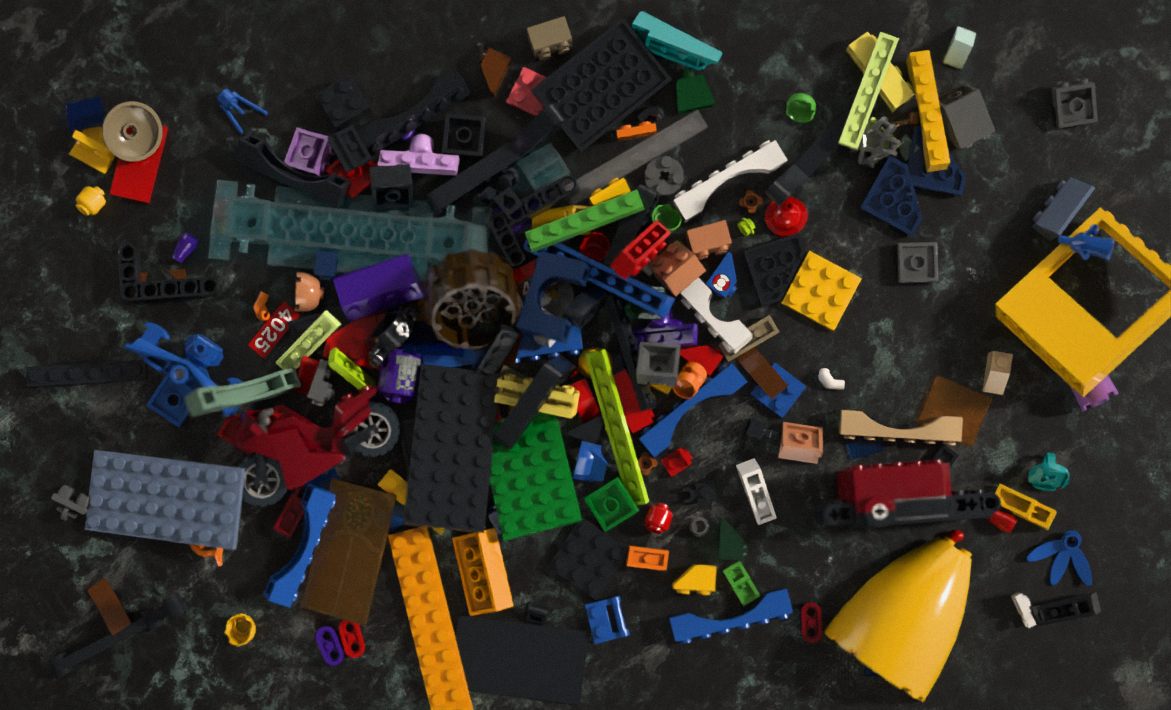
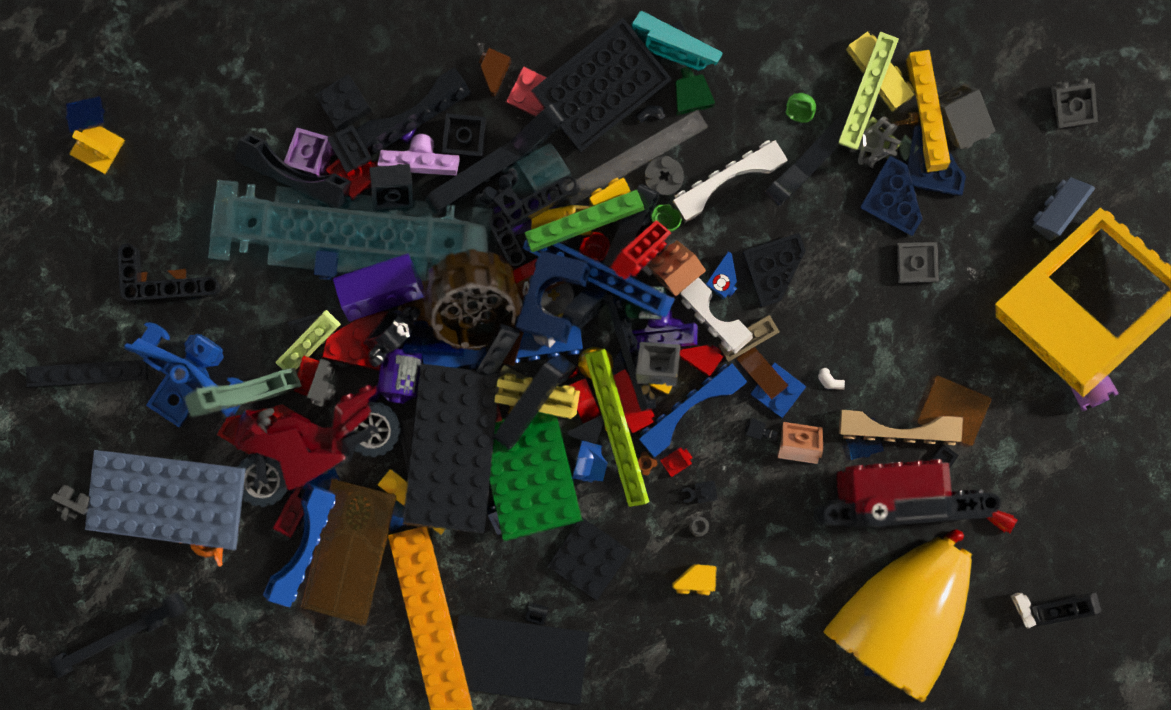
yellow head [76,186,106,216] -> none
reddish brown sticker [87,578,131,636] -> none
dark tan dish [102,101,163,161] -> none
red tile [110,126,168,204] -> none
dark purple cone [172,232,199,263] -> none
blue plant [217,89,268,134] -> none
yellow hair [225,613,256,646] -> none
red sticker [248,302,300,359] -> none
orange arm [253,291,270,321] -> none
nougat cylinder [295,272,324,312] -> none
dark purple plate [316,626,344,666] -> none
lime plate [328,347,377,399] -> none
red plate [339,619,365,658] -> none
light orange slope [452,528,514,616] -> none
dark tan brick [527,16,572,60] -> none
green plate [584,477,639,532] -> none
blue plate [585,596,630,644] -> none
orange plate [616,121,657,142] -> none
orange plate [626,545,669,571] -> none
red head [644,503,673,534] -> none
blue arch [669,588,793,644] -> none
orange wheel [672,362,707,399] -> none
nougat brick [685,220,732,260] -> none
clear green slope [717,519,747,561] -> none
bright green slope [723,561,761,607] -> none
white slope [736,458,777,525] -> none
lime plate [737,218,755,236] -> none
dark orange plate [739,190,763,213] -> none
red helmet [765,197,808,236] -> none
yellow plate [781,251,862,331] -> none
dark red plate [800,602,822,643] -> none
light aqua slope [943,26,976,70] -> none
tan slope [982,351,1013,395] -> none
yellow slope [995,484,1057,530] -> none
blue plant [1026,530,1092,586] -> none
teal tile [1028,452,1069,491] -> none
blue piece [1058,224,1115,261] -> none

